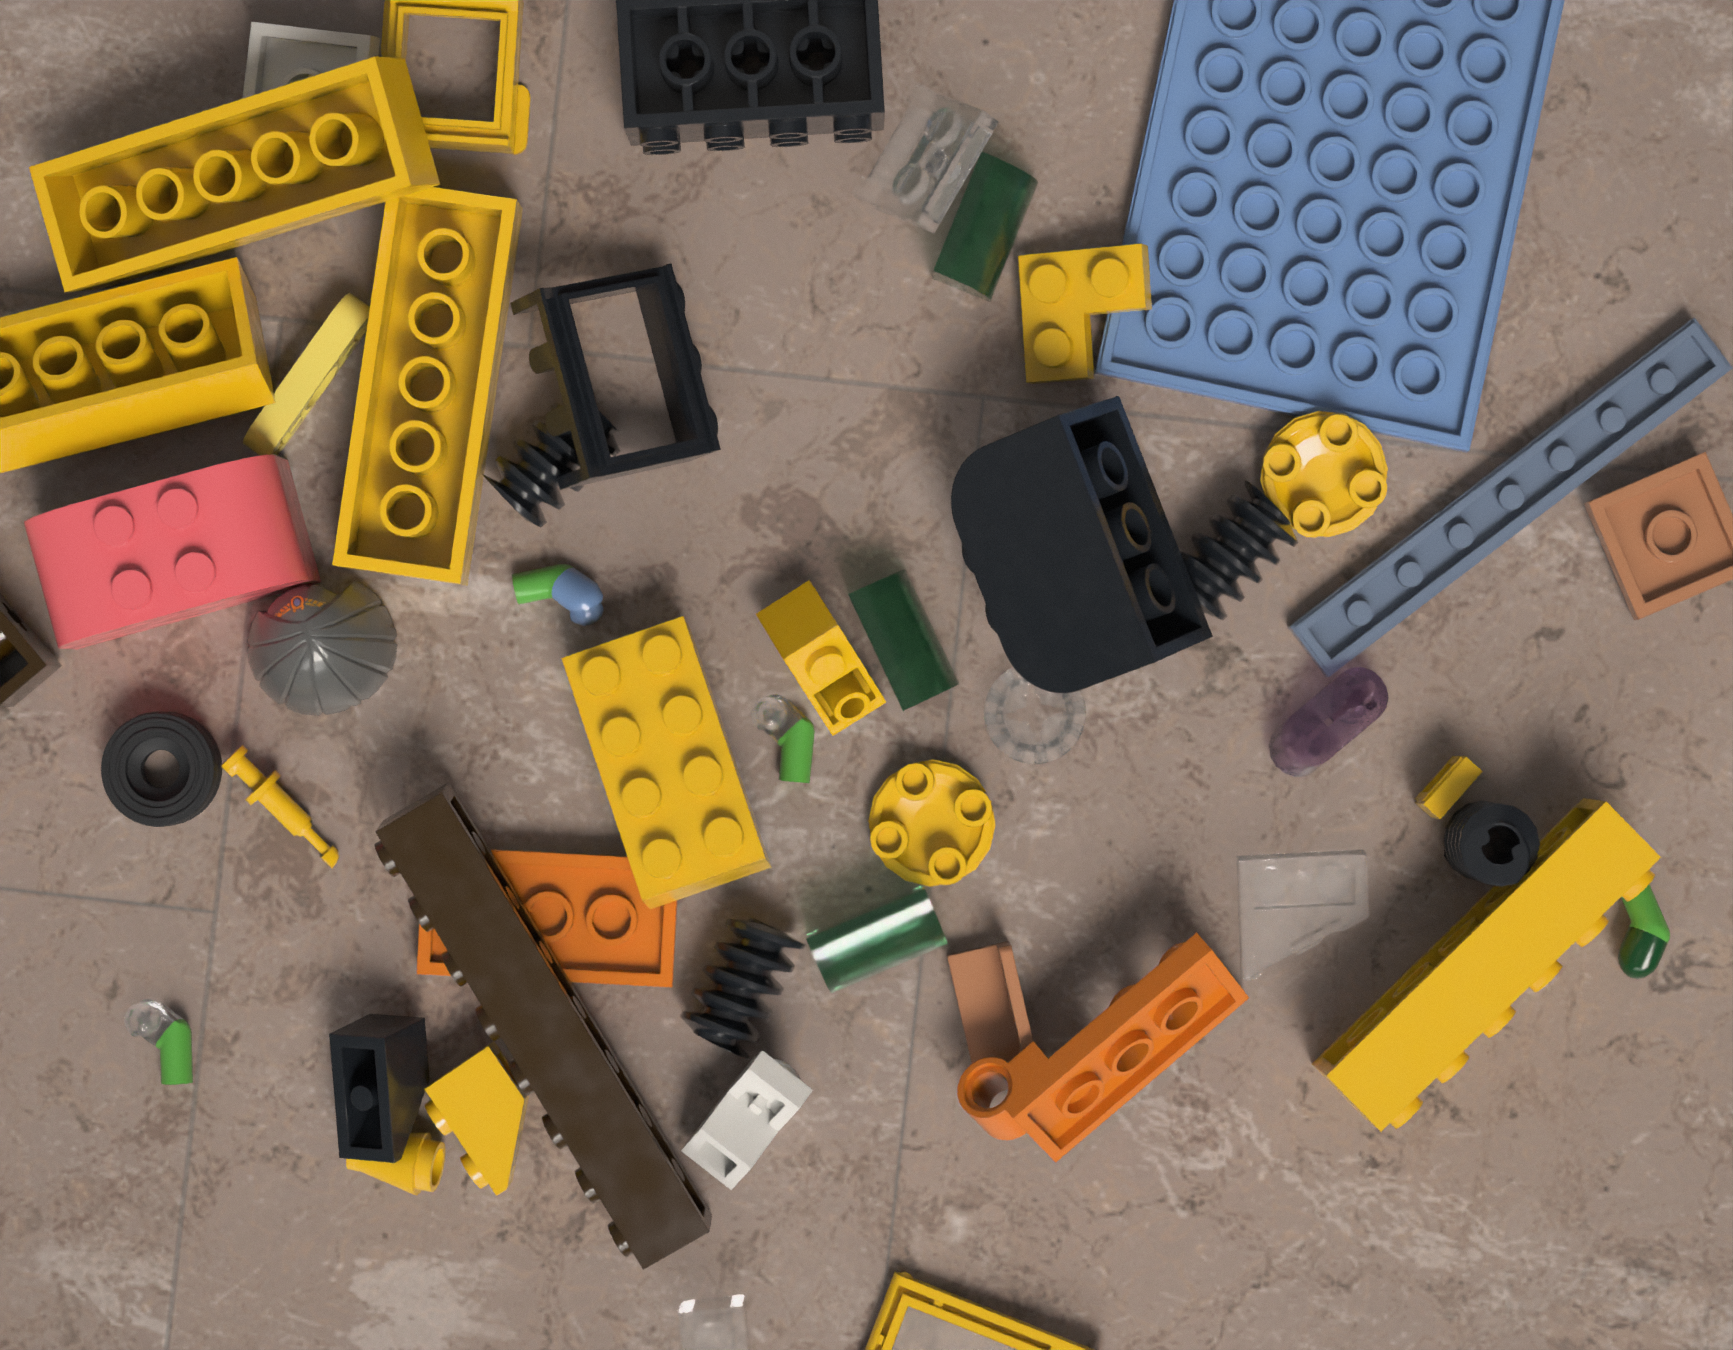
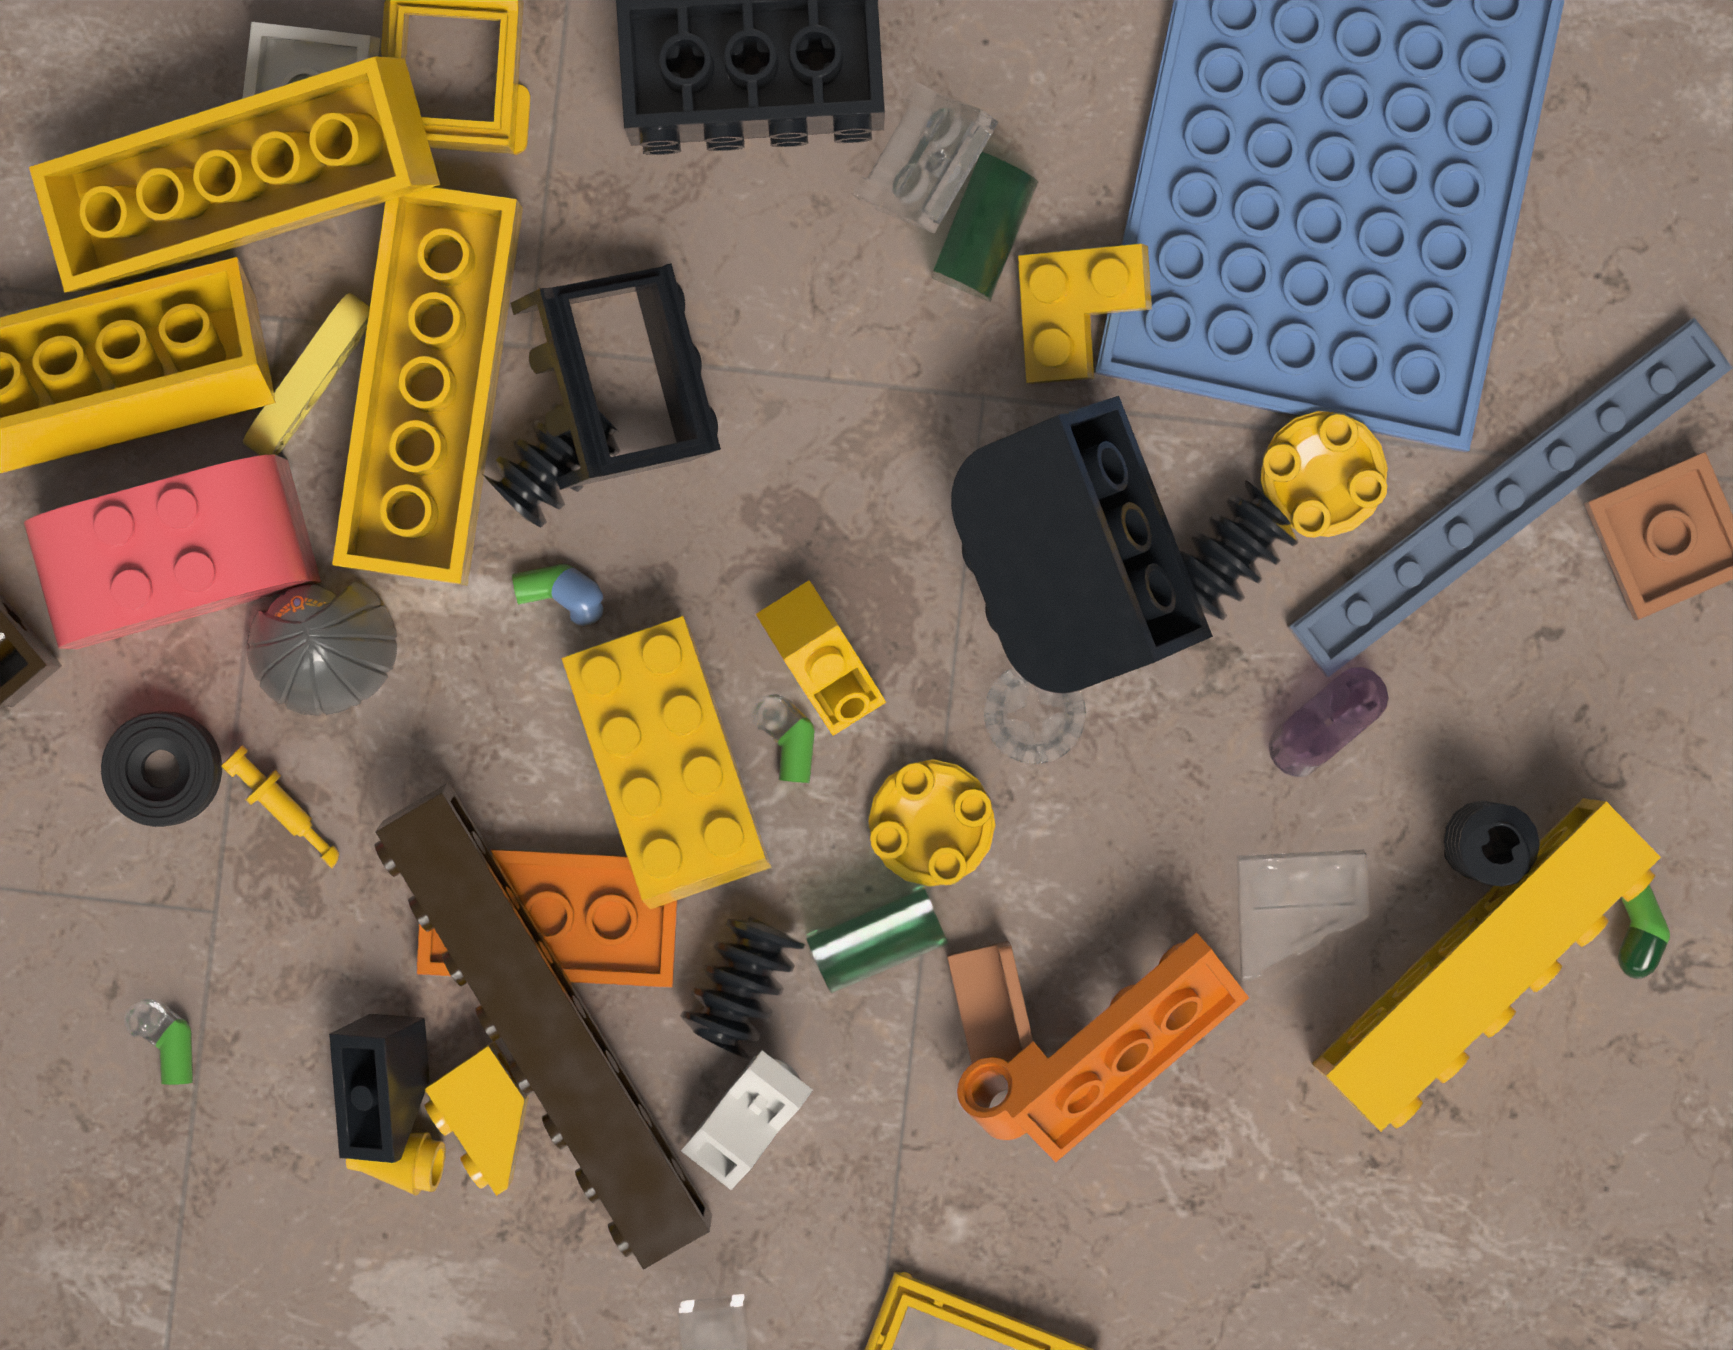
clear green brick [848,569,960,711] -> none
yellow tile [1415,756,1483,819] -> none

